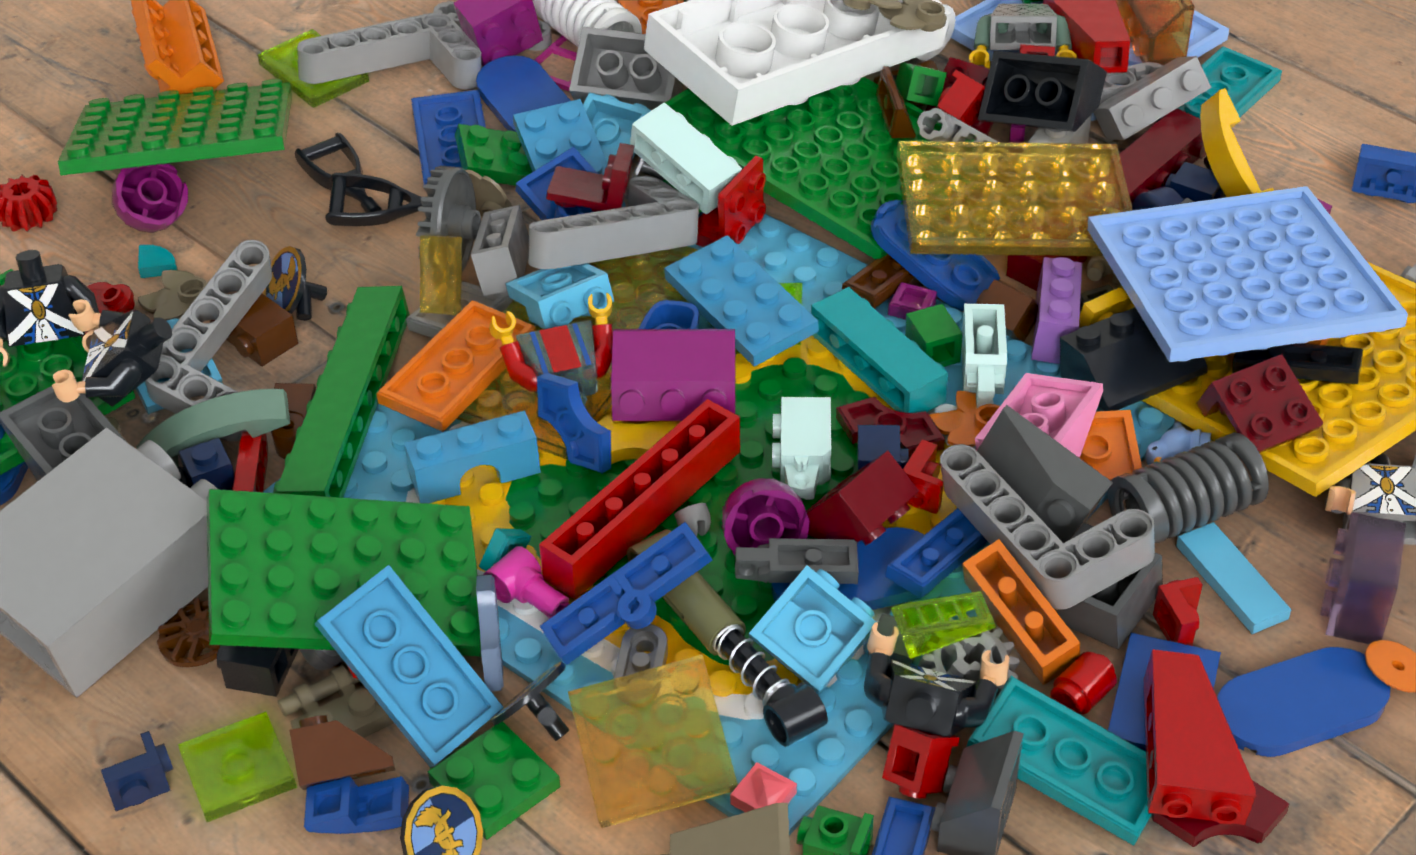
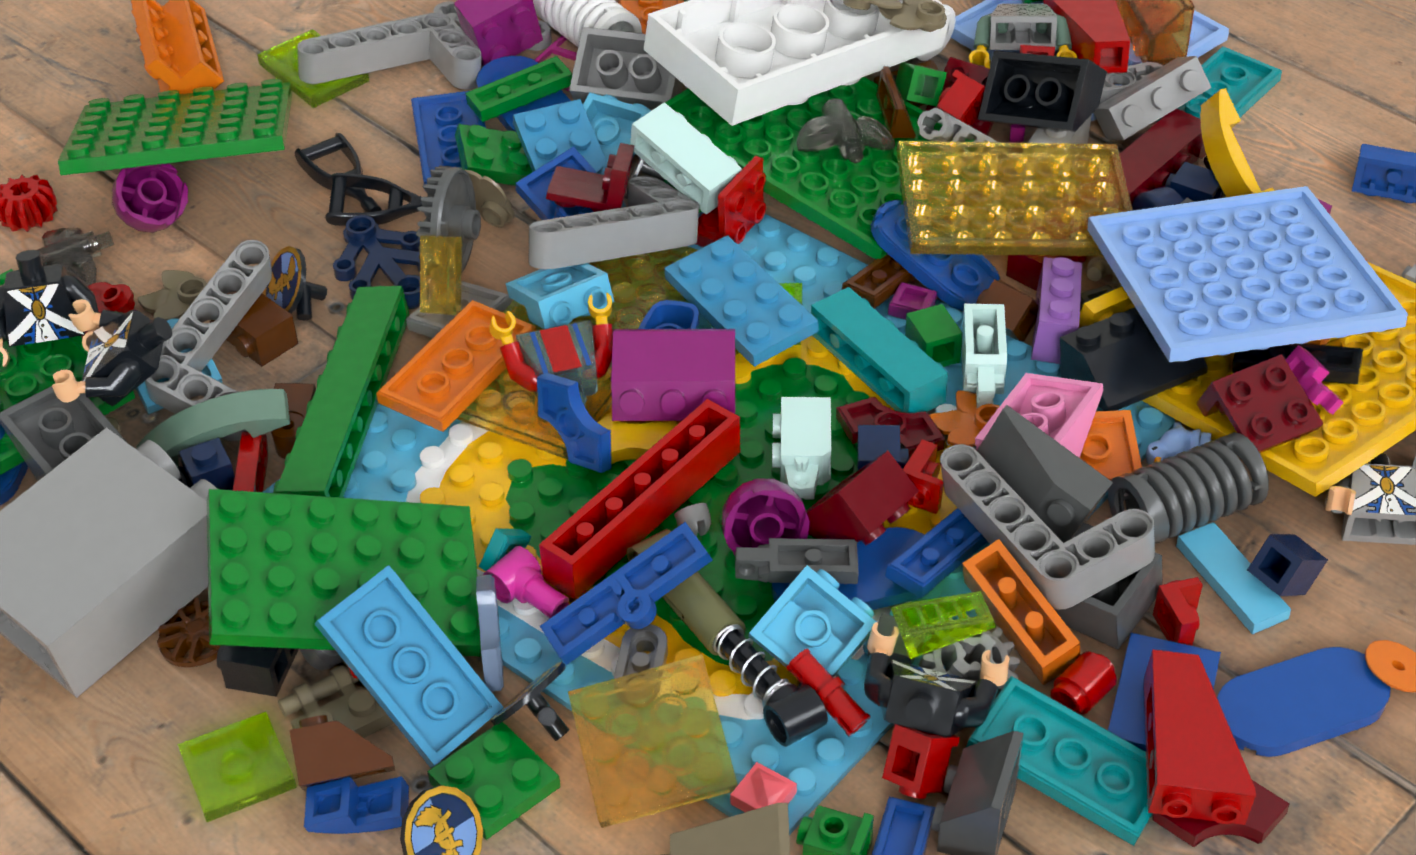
dark blue bracket [101,731,173,811] -> none
teal tile [138,245,178,278] -> none
dark azure arch [404,410,541,504] -> none
light grey brick [471,205,529,297] -> none
clear purple brick [1320,512,1406,645] -> none
none -> clear smoke plant [37,227,114,286]
none -> dark blue plant [333,215,430,309]
none -> green plate [465,56,573,122]
none -> red pin [786,648,871,737]
none -> clear smoke plant [797,98,896,163]
none -> dark blue brick [1247,534,1328,596]
none -> dark pink plate [1286,345,1344,415]

